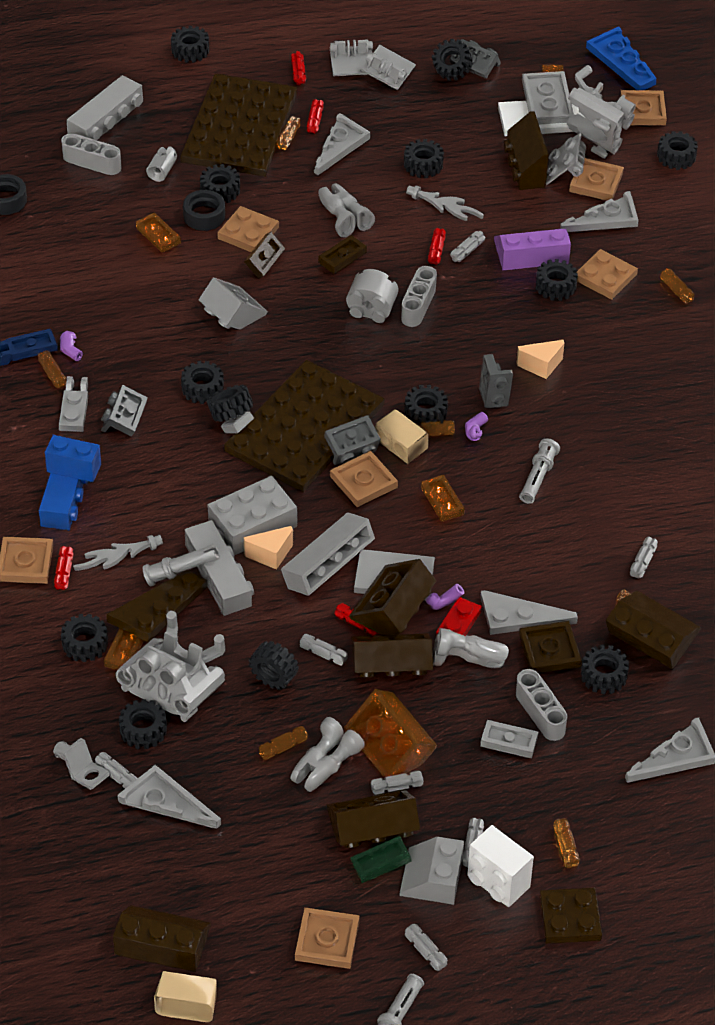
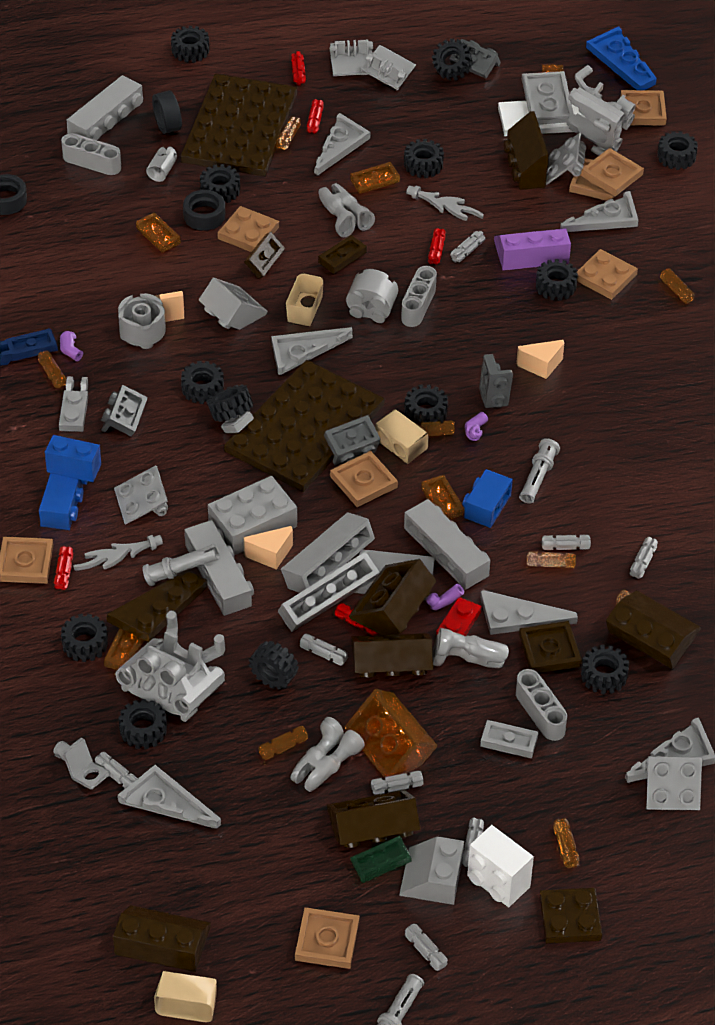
none -> light grey hinge [114,465,168,525]
none -> light grey brick [118,294,166,349]
none -> black tyre [152,90,182,134]
none -> light nougat slope [156,291,184,322]
none -> light grey wing [271,327,353,375]
none -> light grey brick [278,552,380,632]
none -> tan piece [286,274,323,326]
none -> clear orange plate [350,162,400,194]
none -> light grey brick [404,499,490,590]
none -> blue brick [462,469,513,528]
none -> clear orange axle [527,551,576,569]
none -> light grey axle [542,535,591,550]
none -> medium nougat plate [581,148,644,196]
none -> light grey hinge [645,756,702,810]

